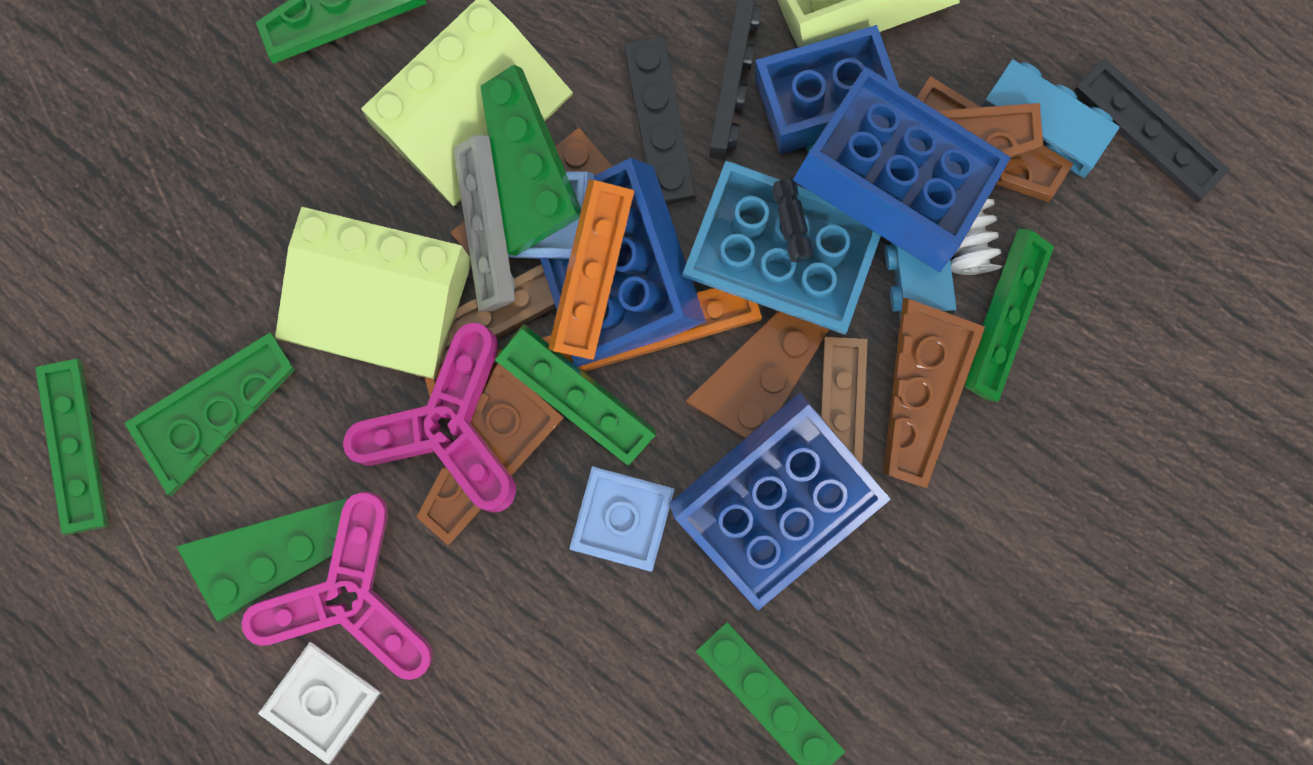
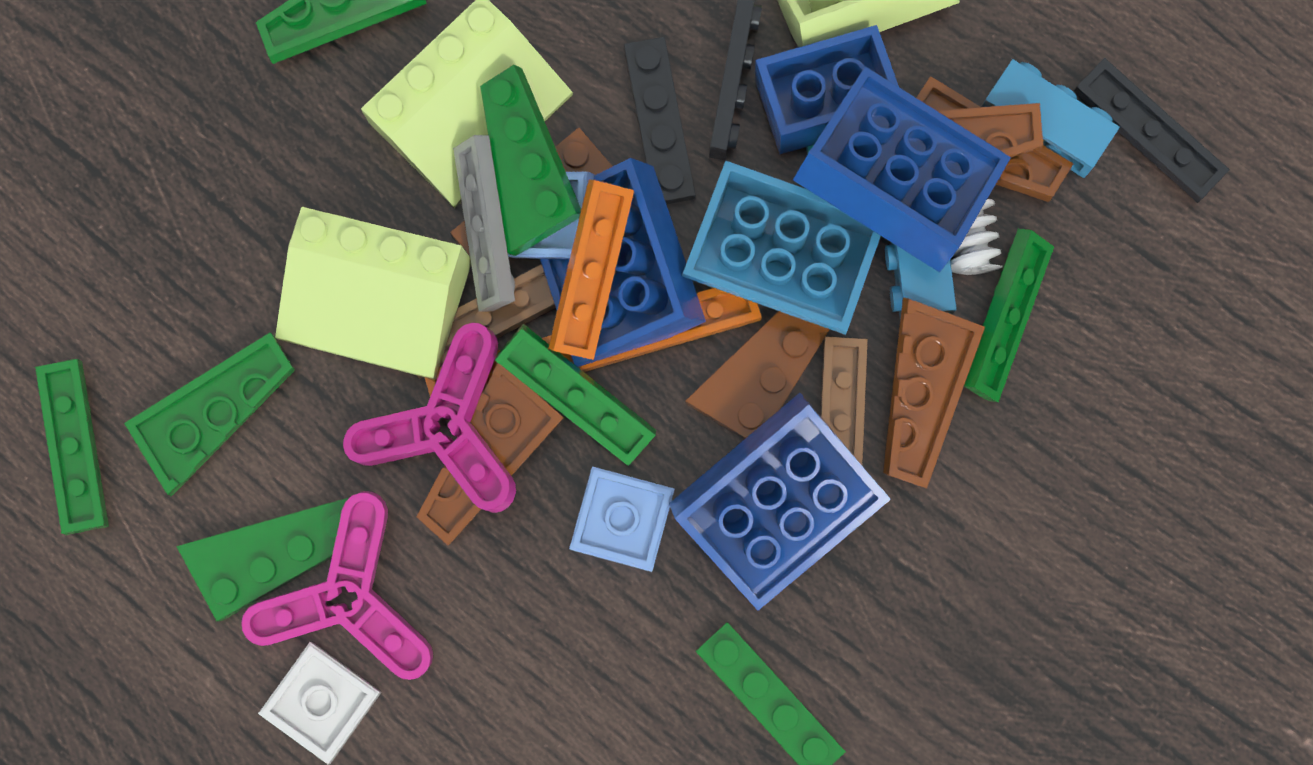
black axle [772,178,814,263] -> none

